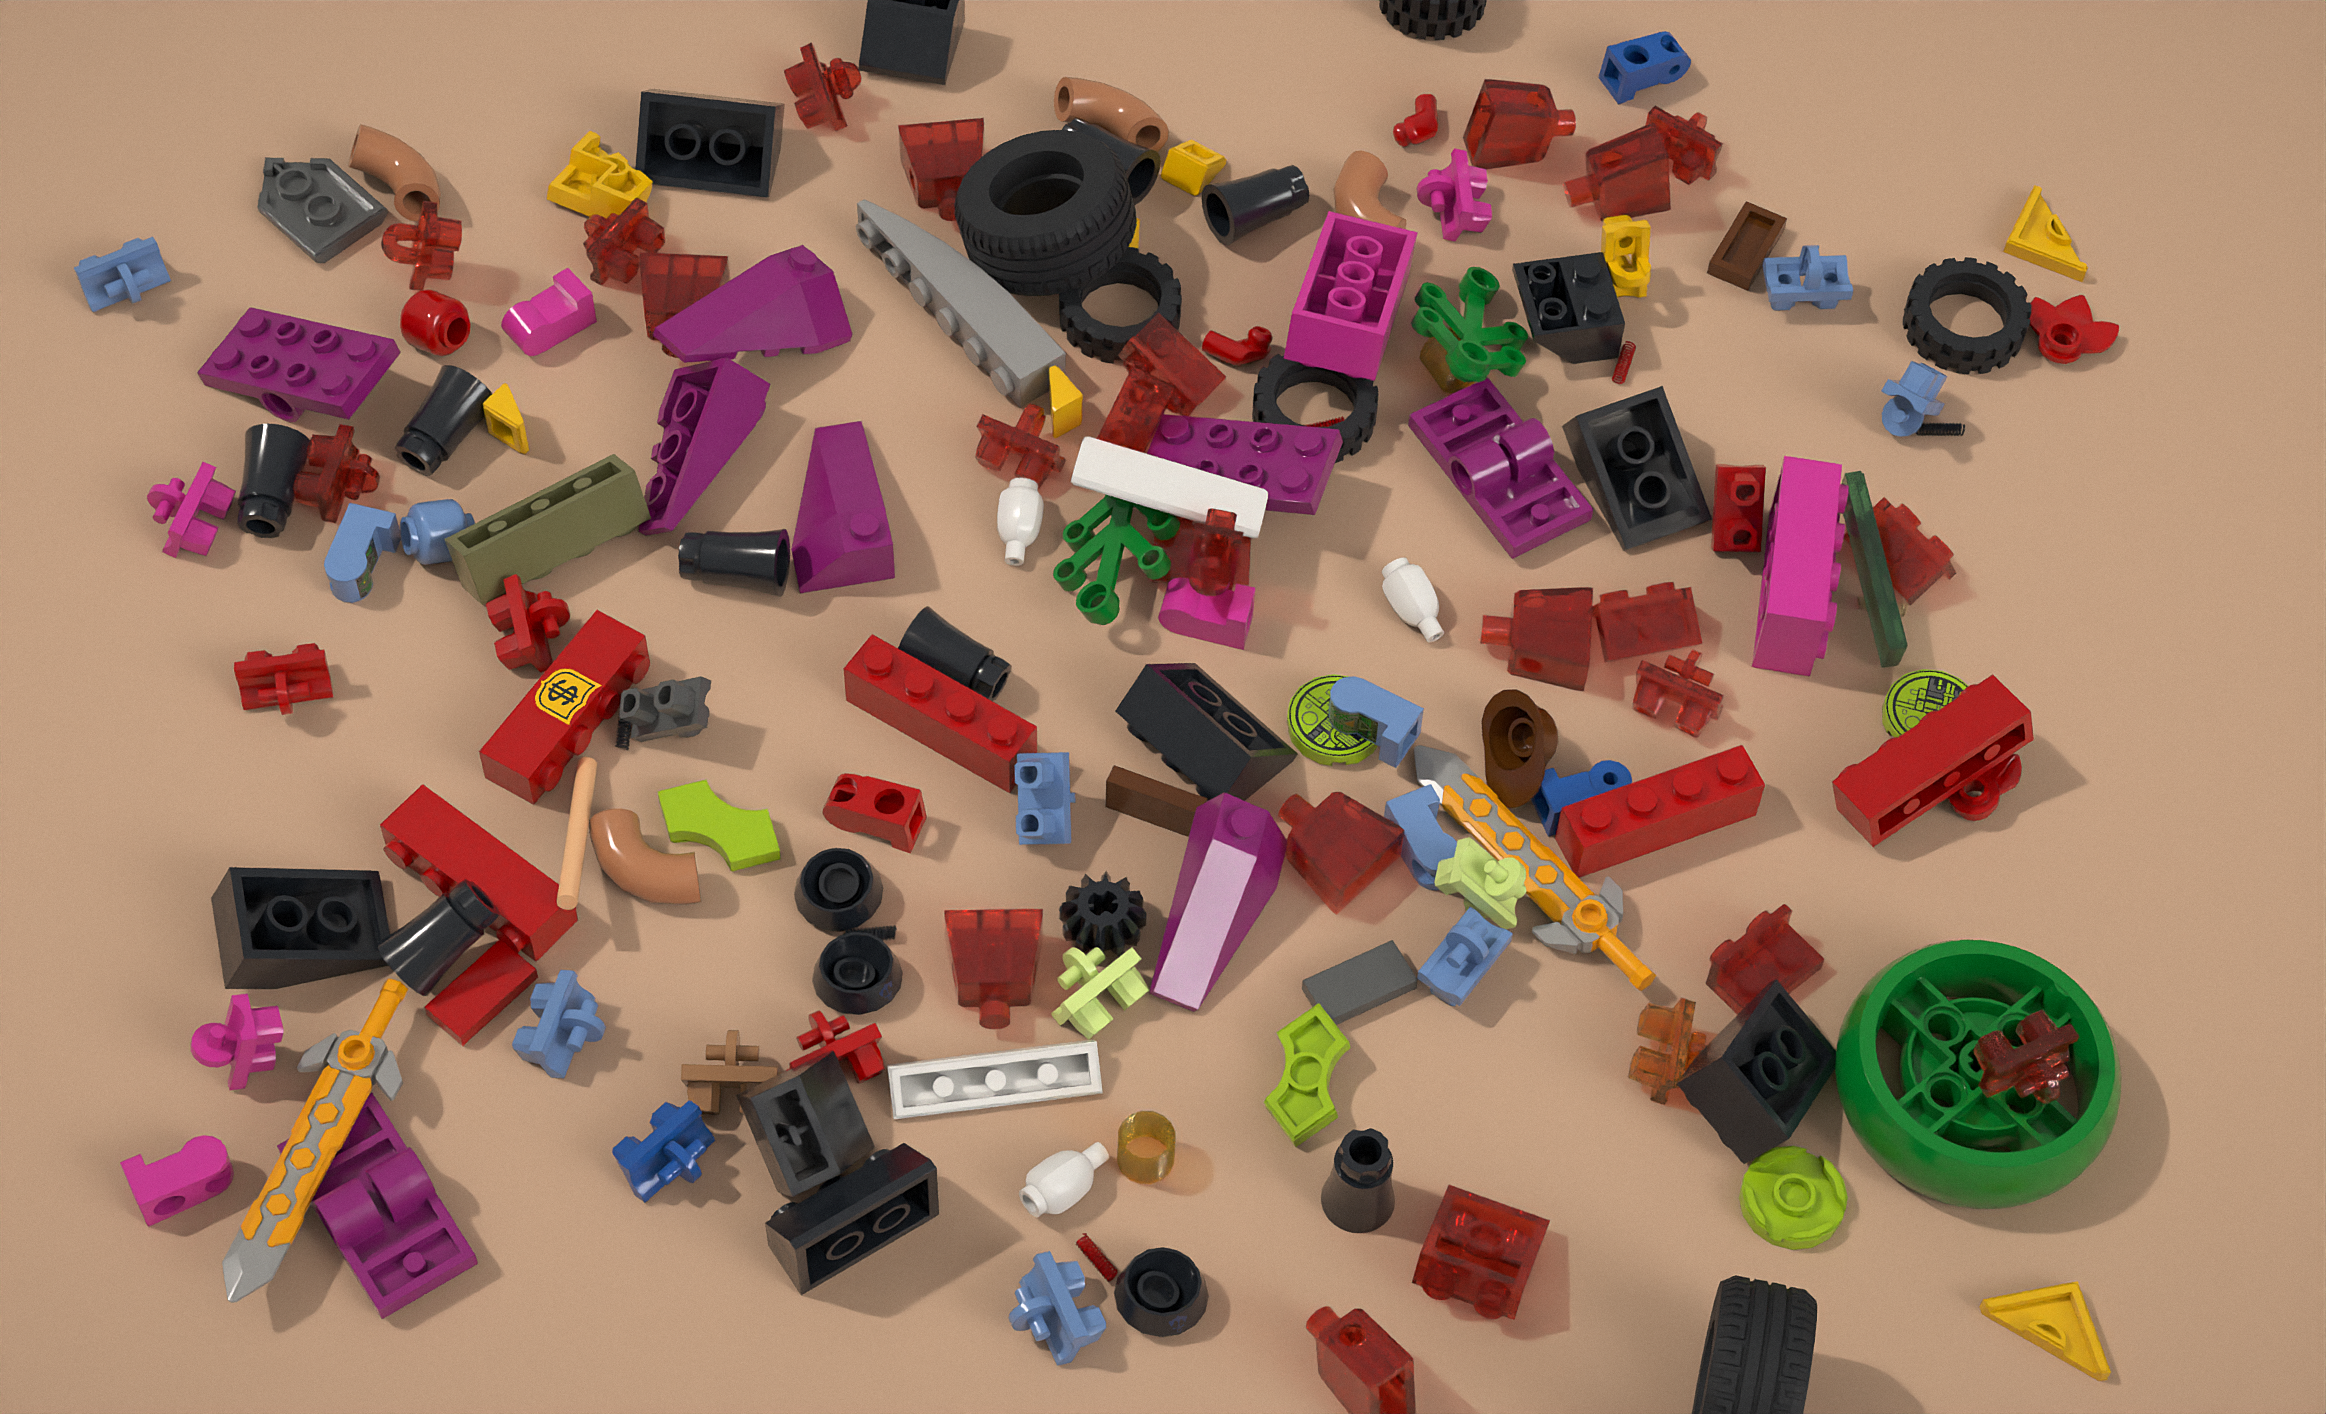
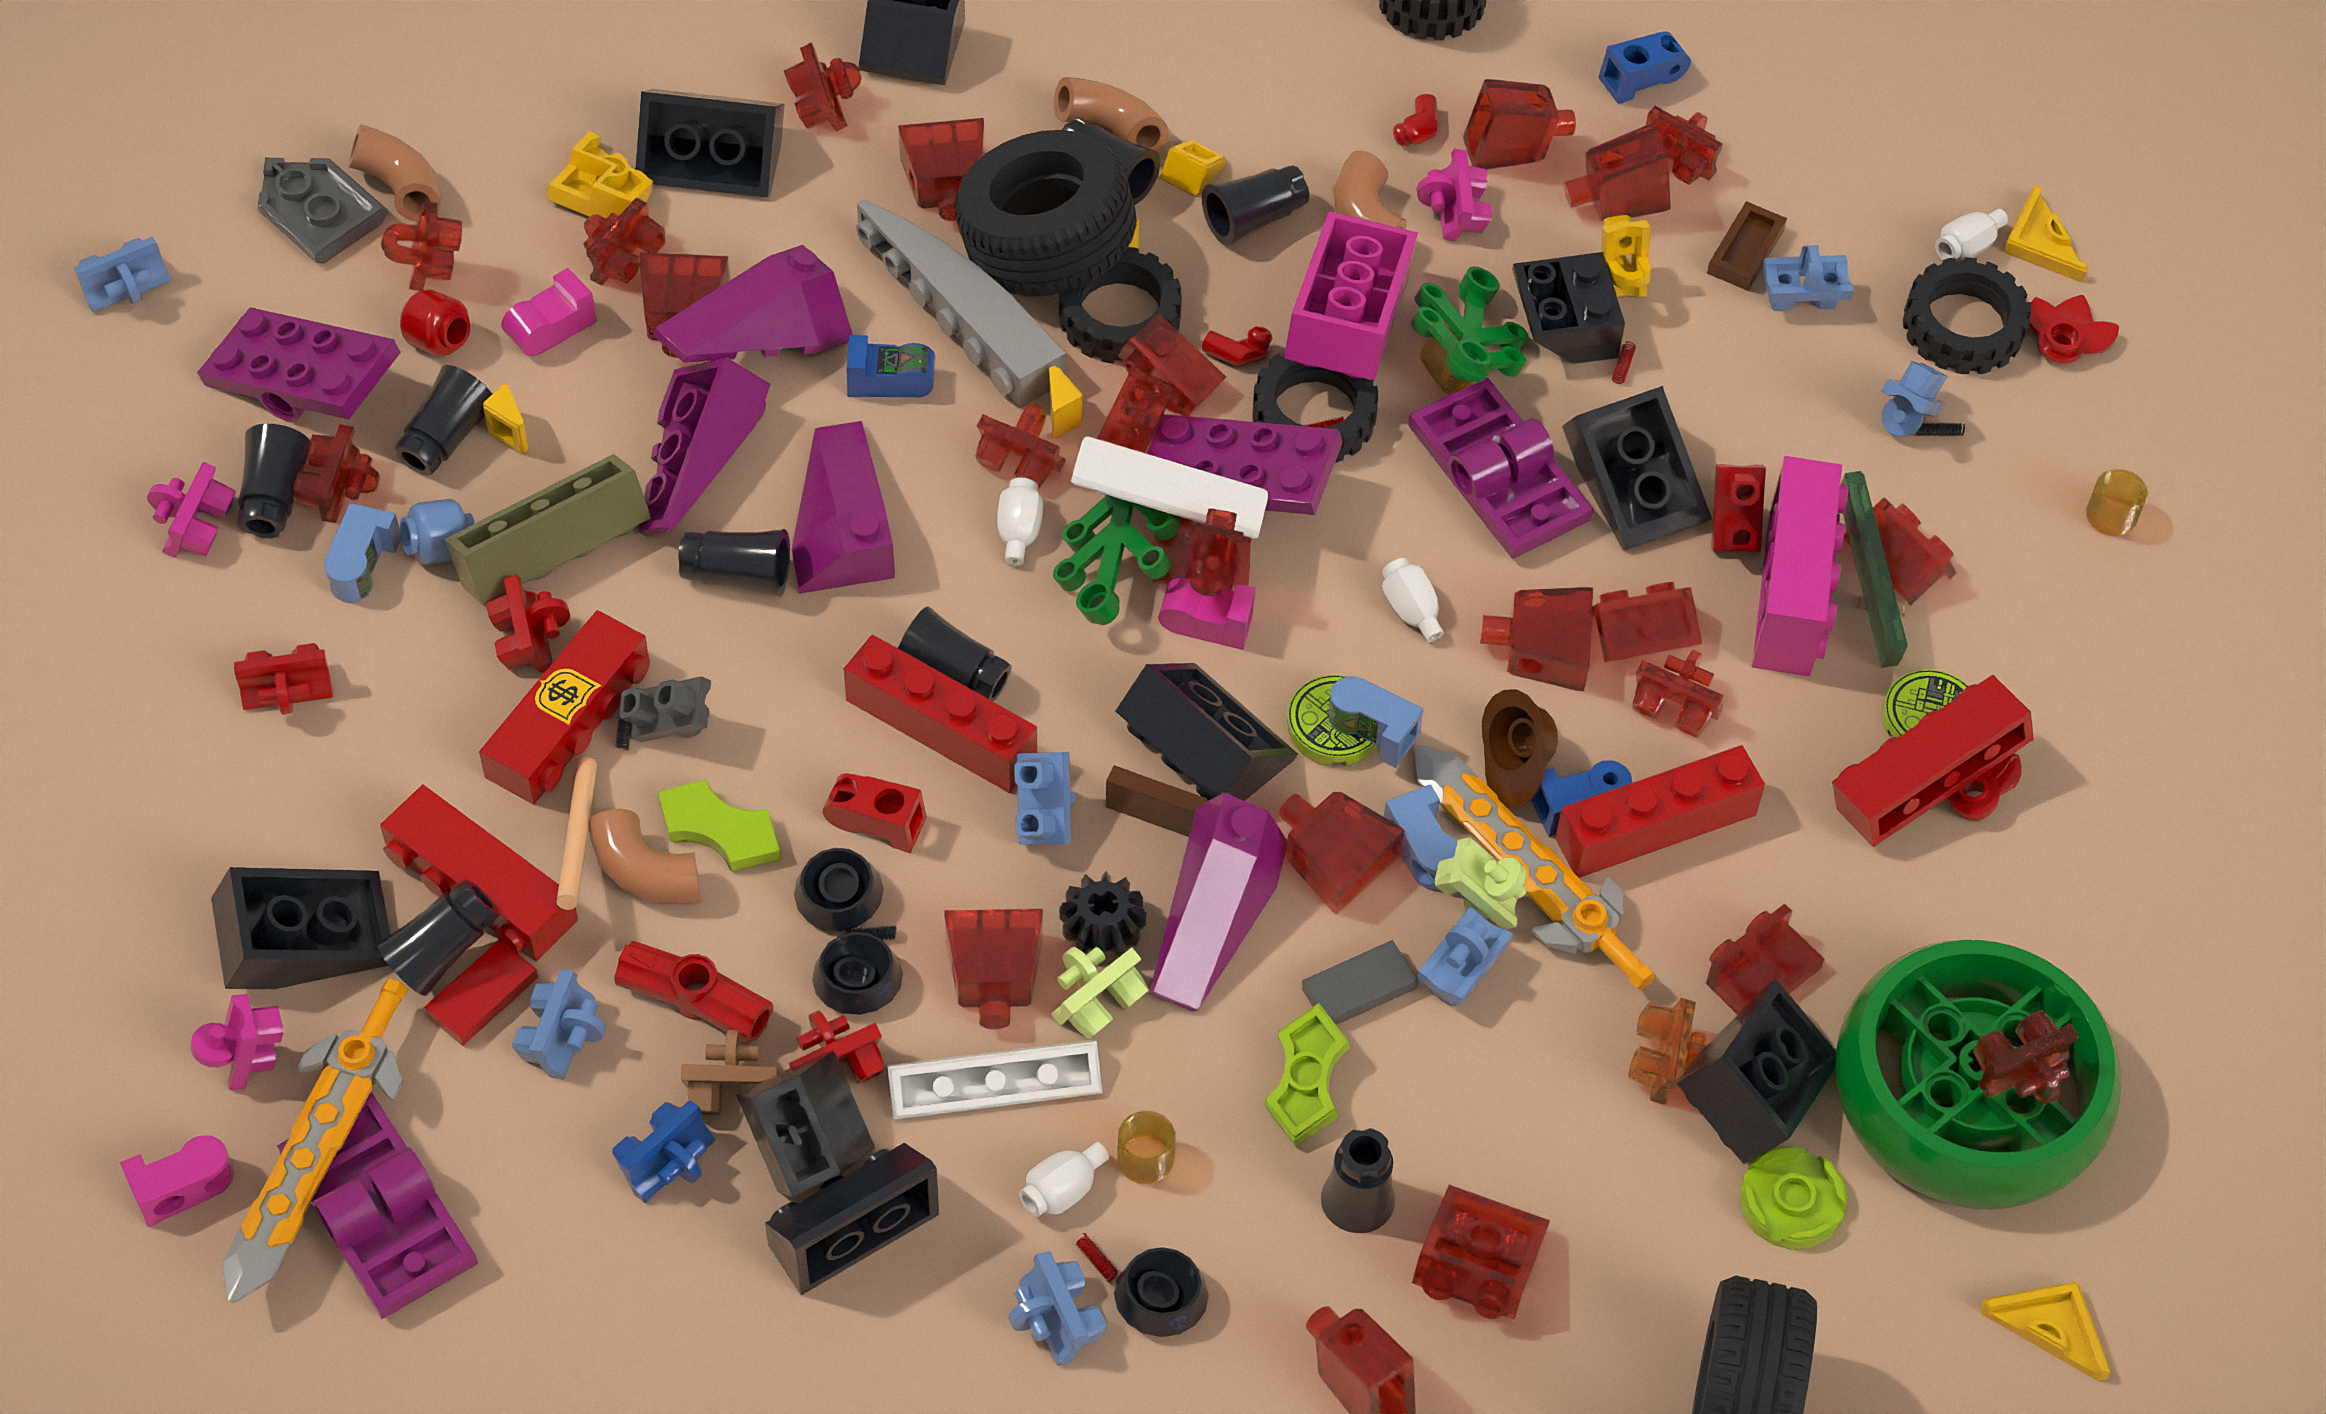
none -> red piece [614,940,773,1044]
none -> blue leg [846,335,936,398]
none -> white plant [1935,209,2008,261]
none -> clear yellow piece [2086,469,2148,536]

